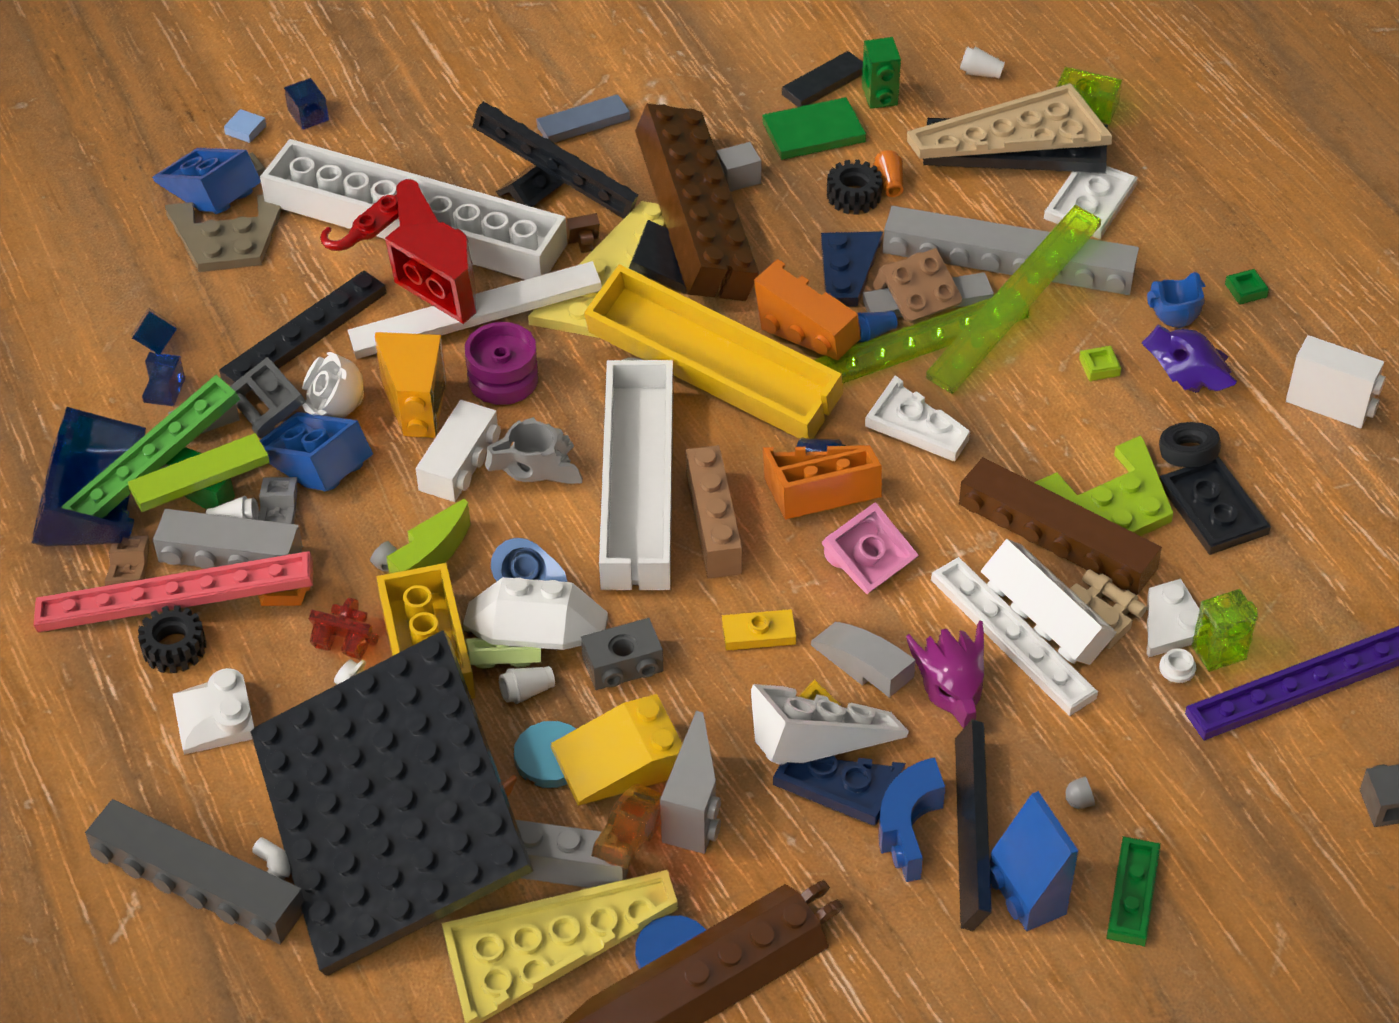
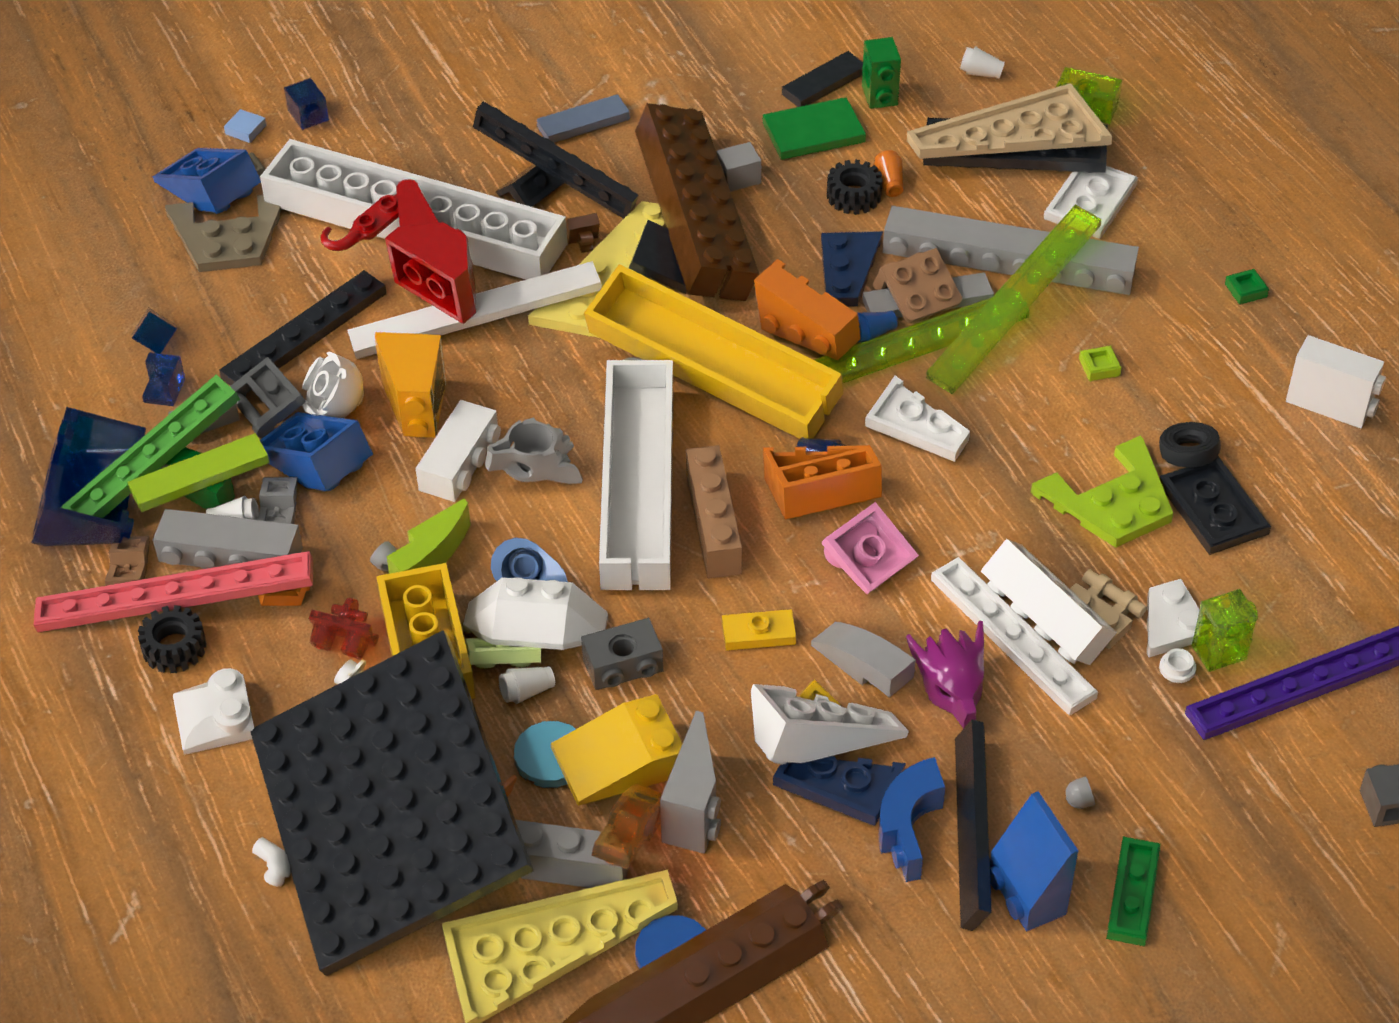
dark grey brick [85,799,304,944] -> none
magenta wheel [465,322,538,405] -> none
reddish brown brick [959,457,1162,595] -> none
dark purple piece [1142,324,1237,393] -> none
blue cap [1147,272,1206,328] -> none

